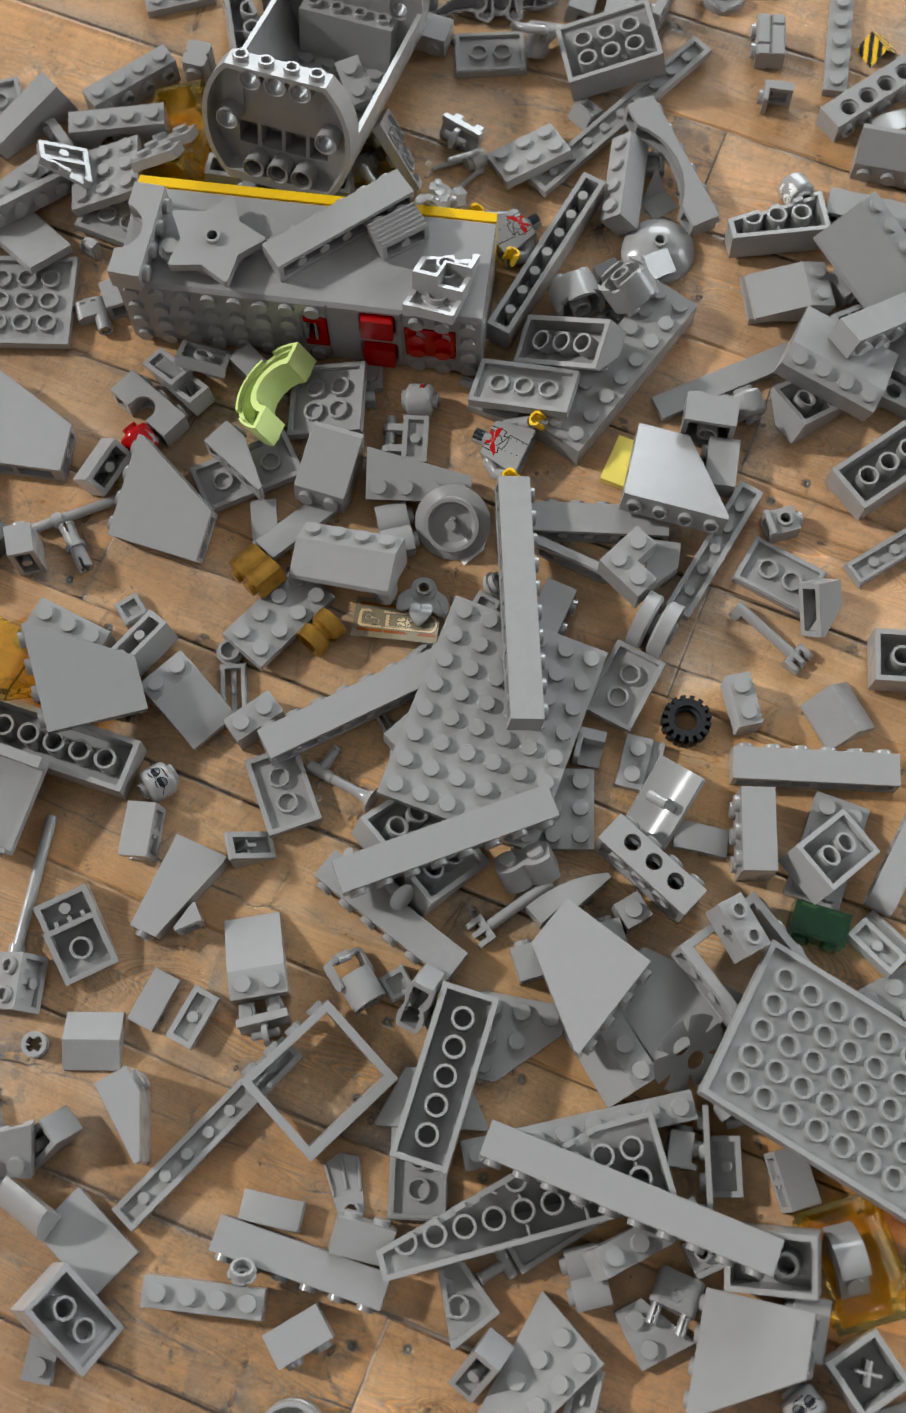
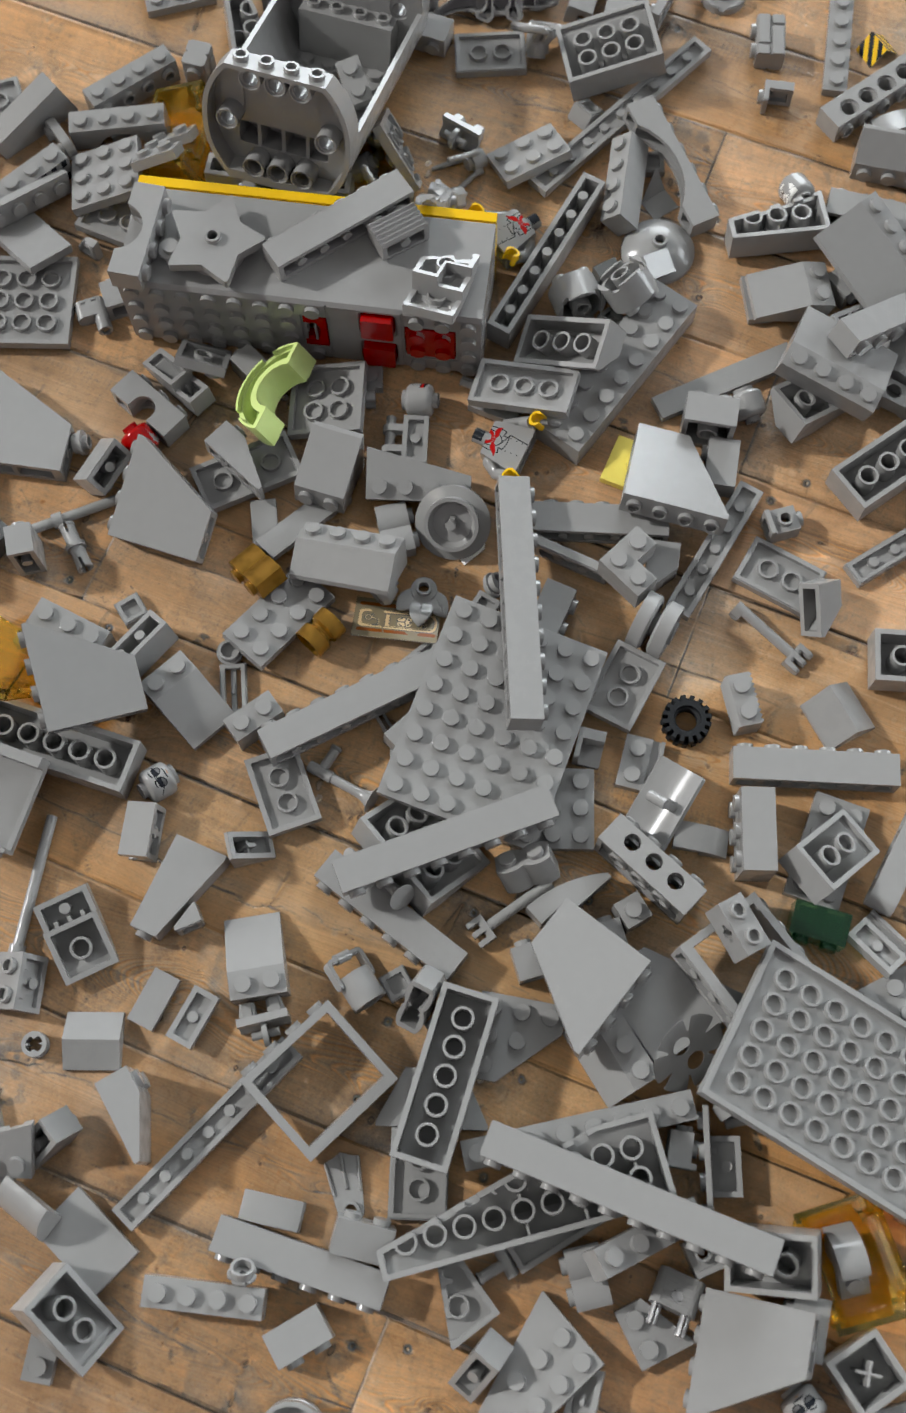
light grey wing [36,139,92,189] -> none
light grey hinge [763,1148,822,1214] -> none
none -> light grey plate [71,430,92,456]

